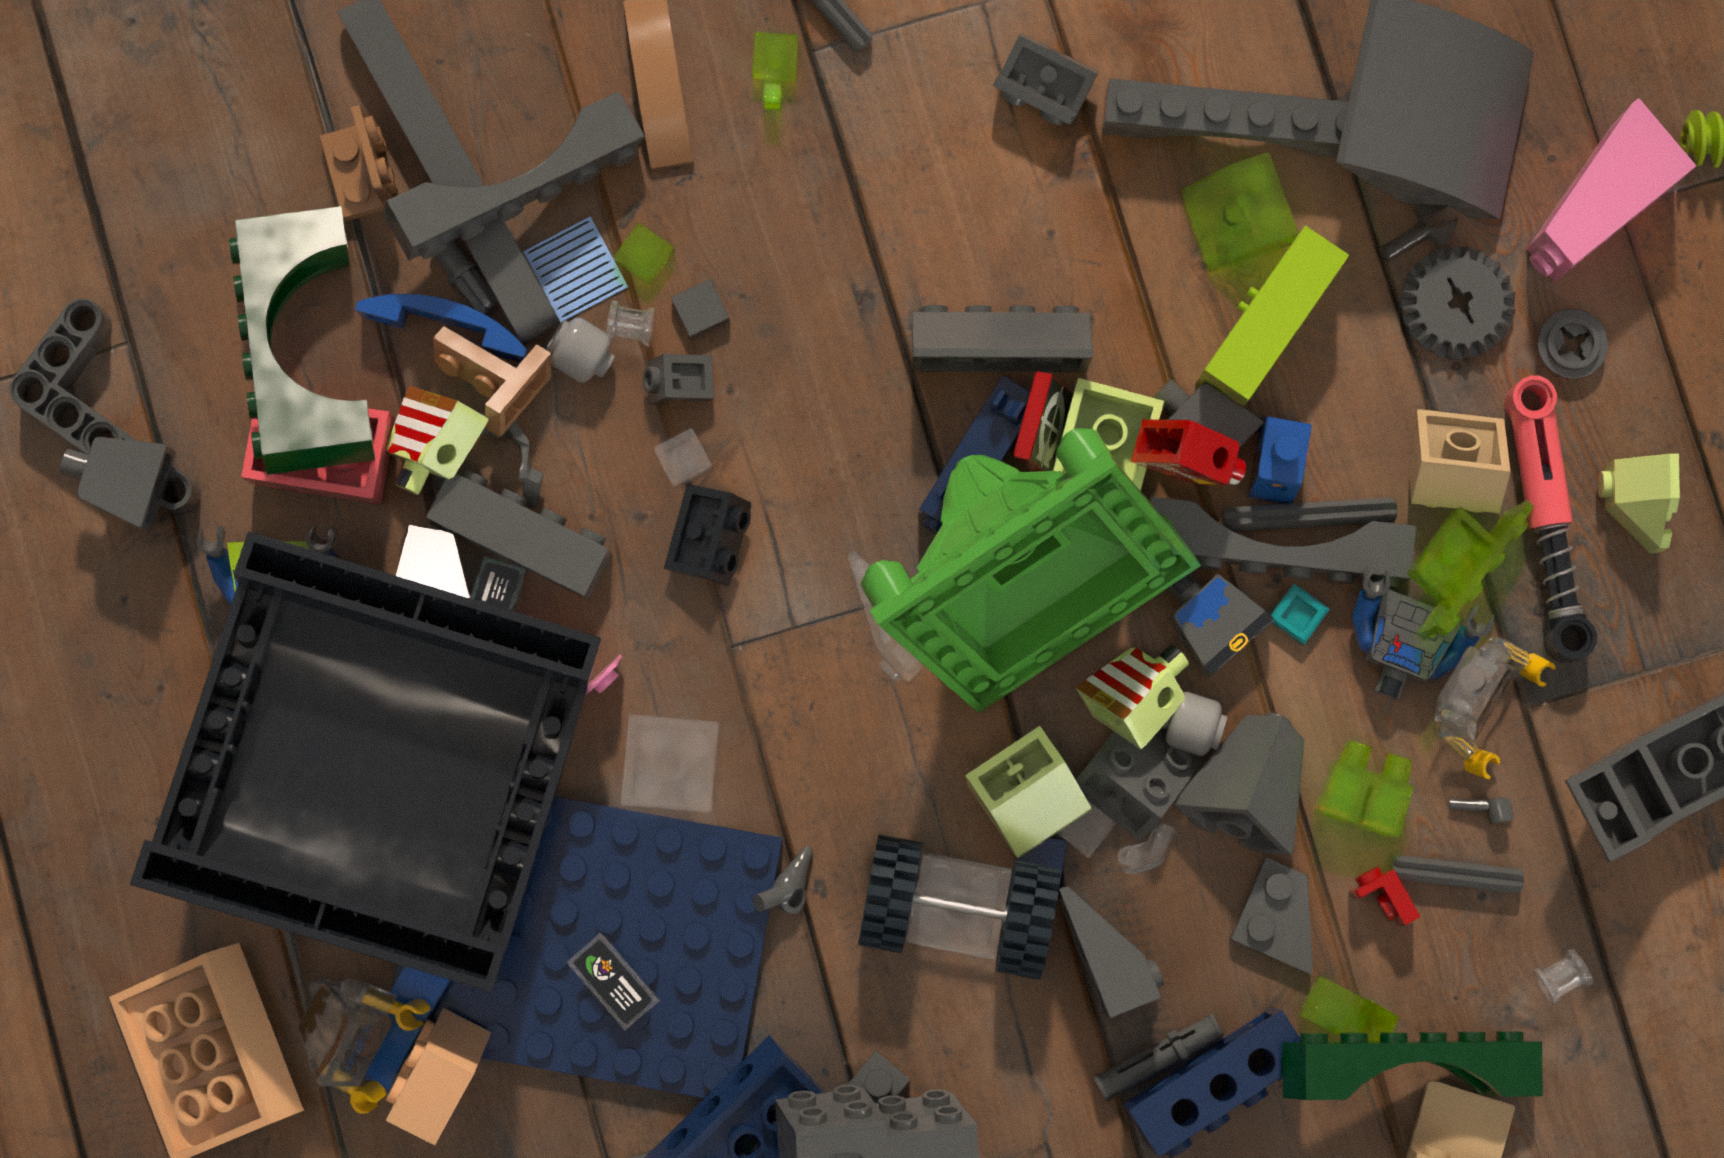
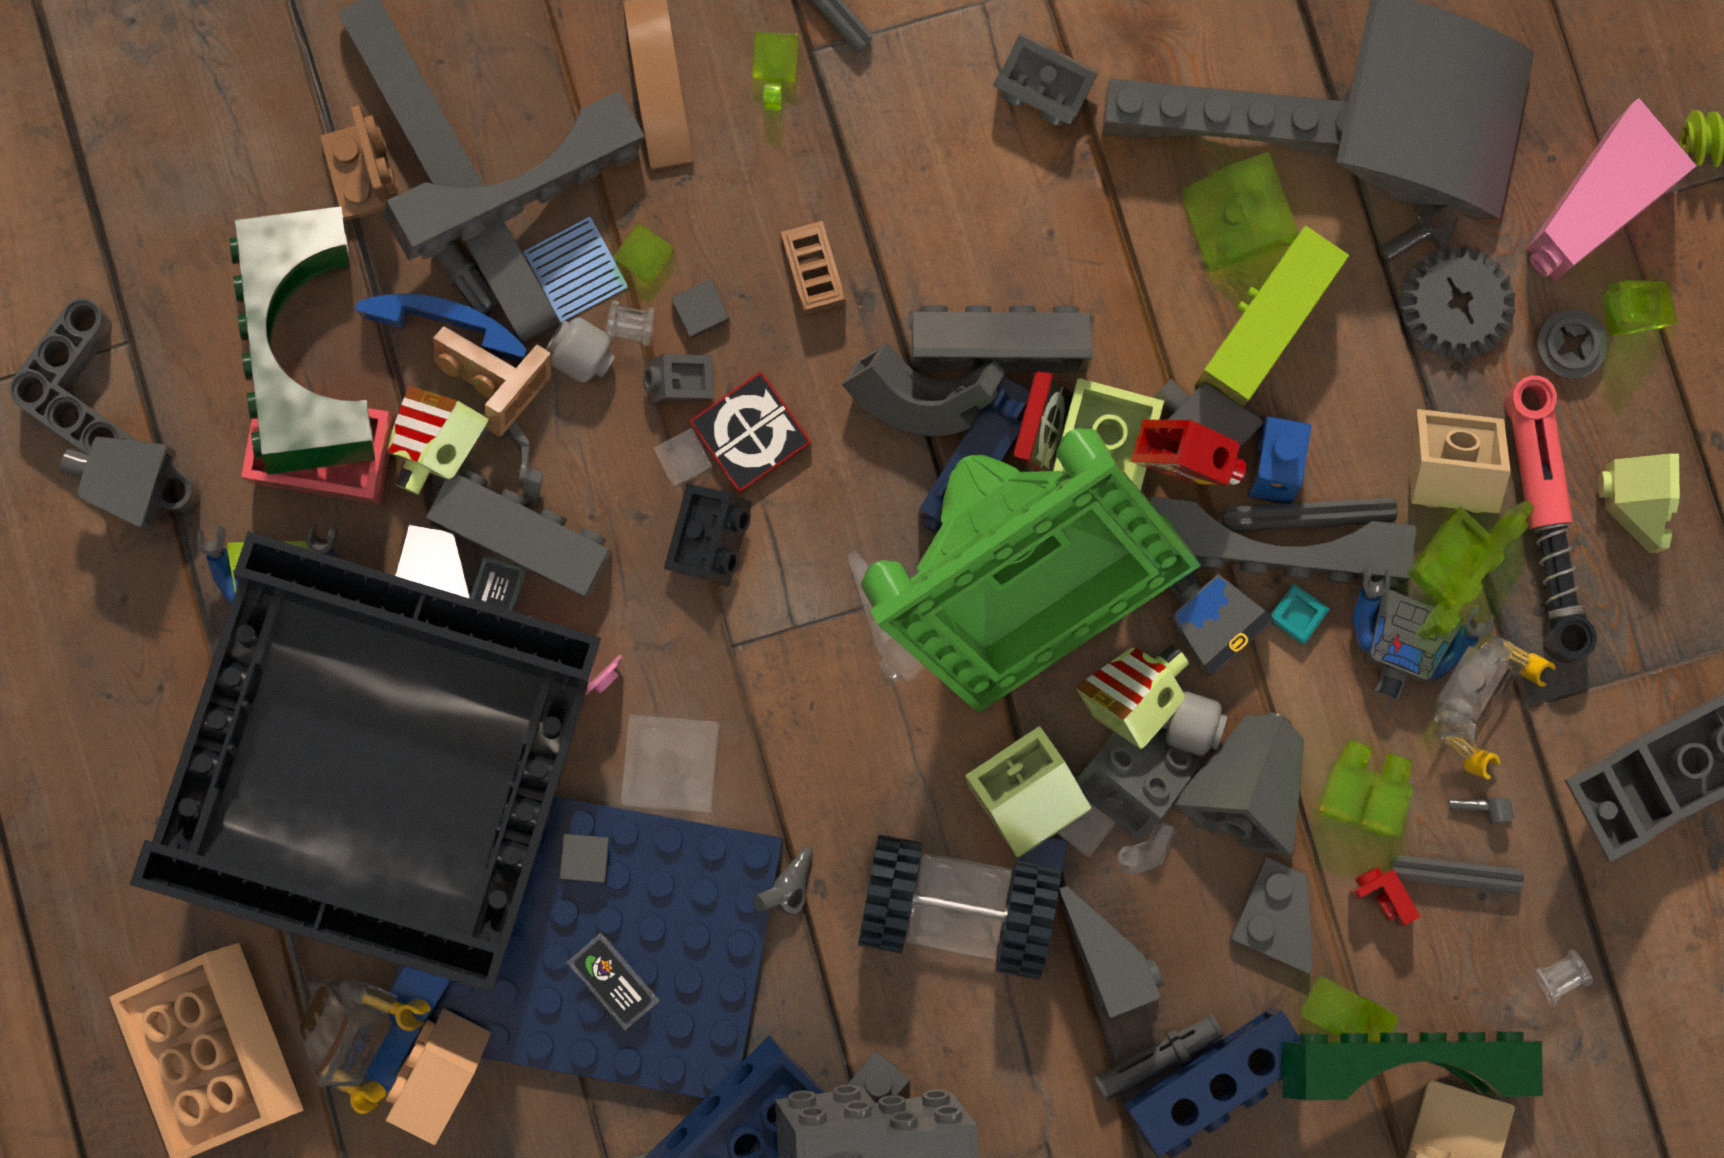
none -> dark grey tile [560,834,610,883]
none -> tile [689,371,812,494]
none -> medium nougat slope [781,221,846,316]
none -> dark grey arch [841,343,1005,436]
none -> clear neon green slope [1602,280,1678,336]

